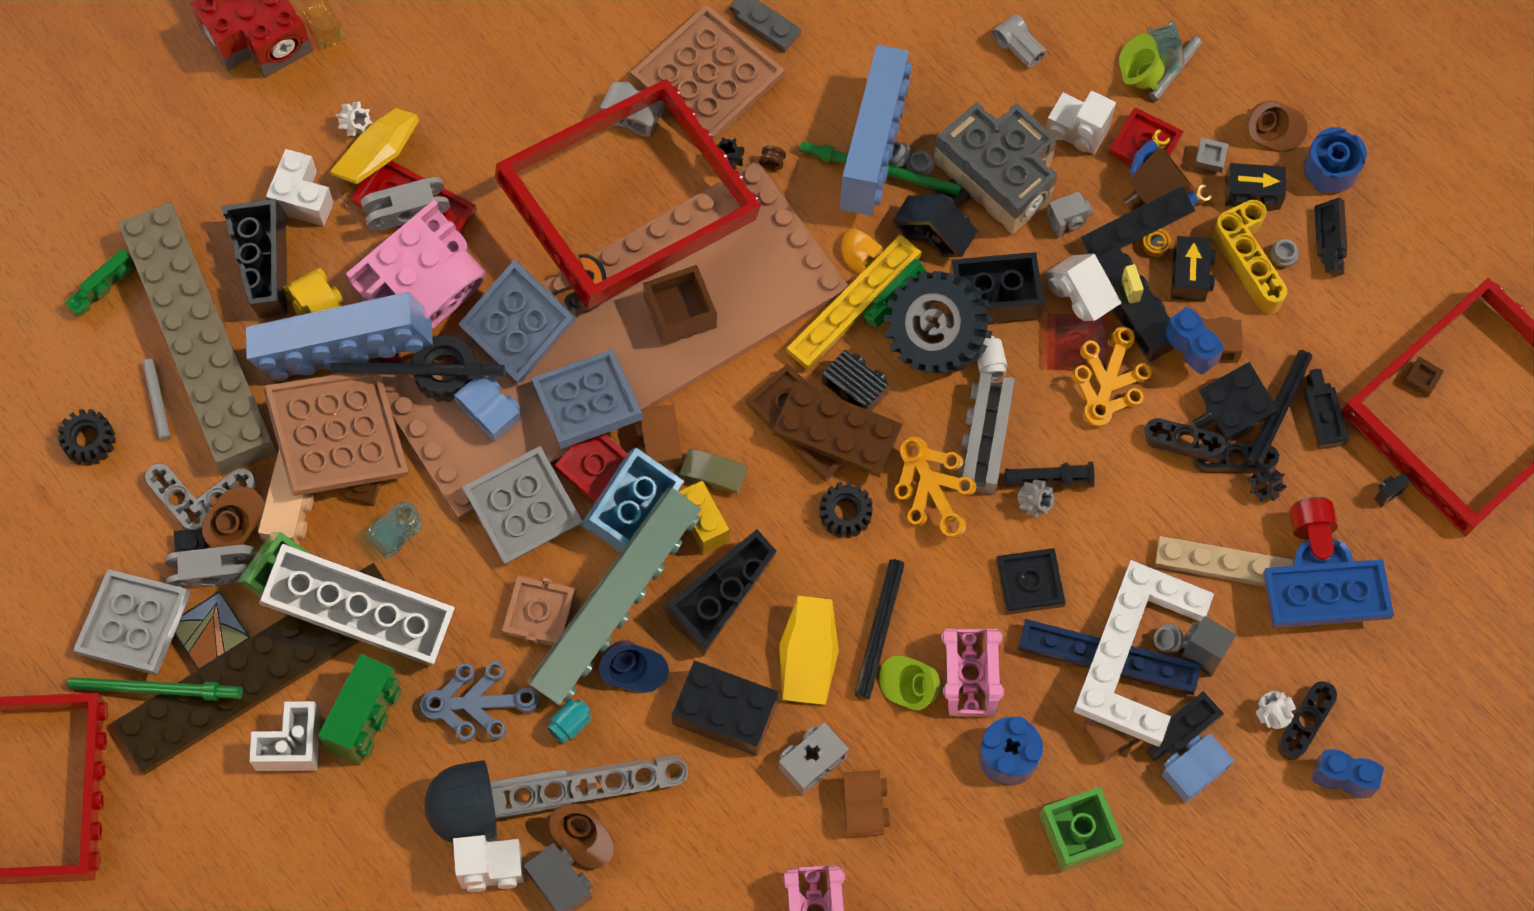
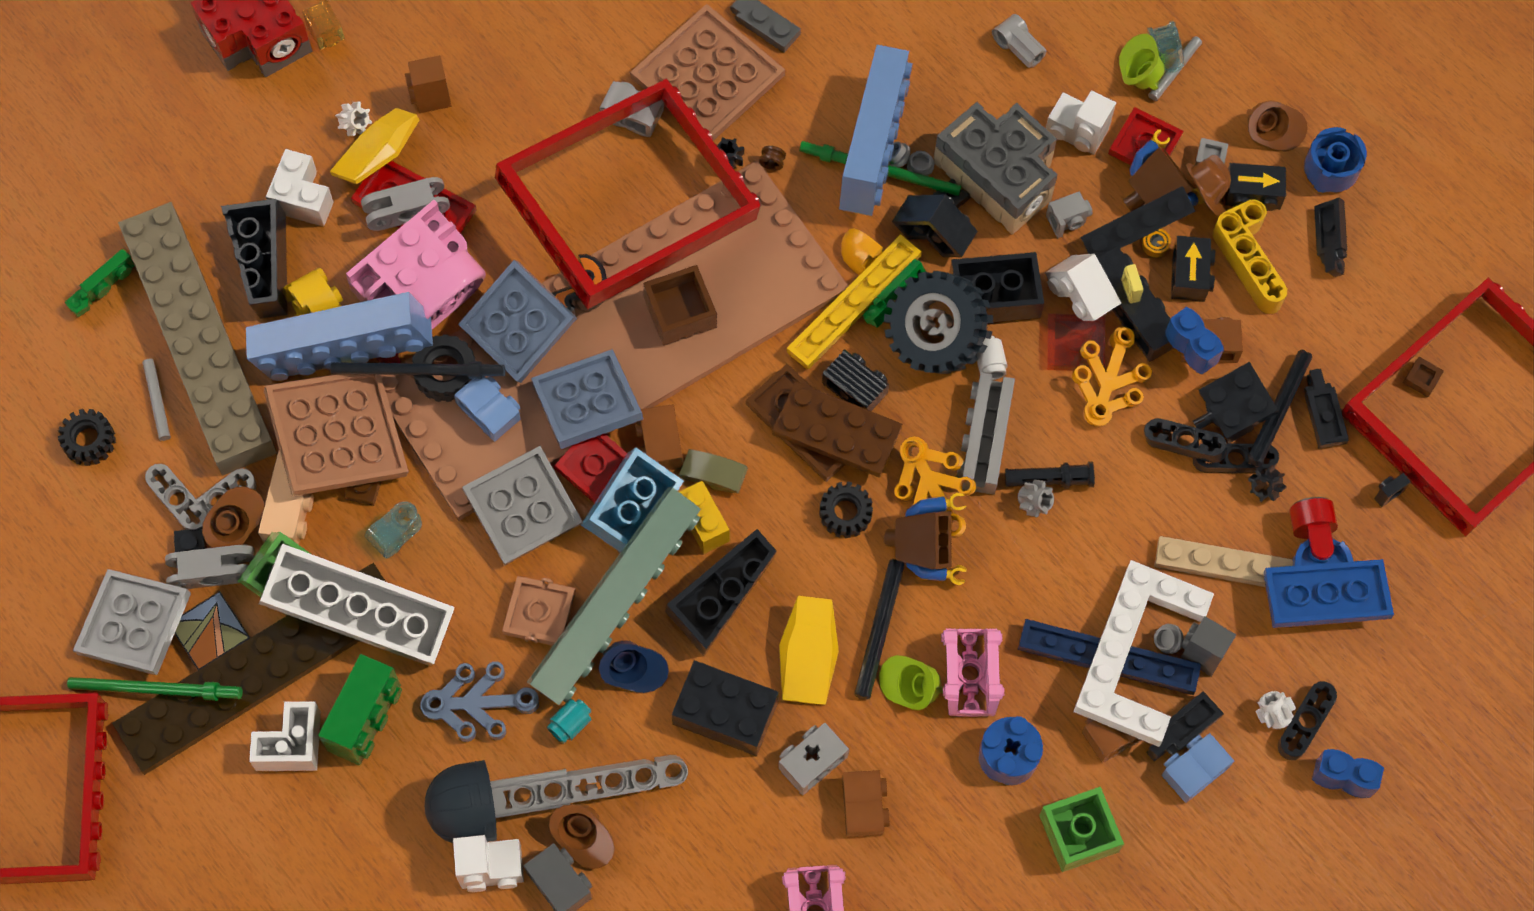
black tile [996,548,1066,615] -> none
light grey plate [1270,239,1299,267] -> none
none -> dark orange brick [405,55,452,113]
none -> reddish brown torso [884,493,967,585]
none -> dark orange piece [1186,155,1231,217]

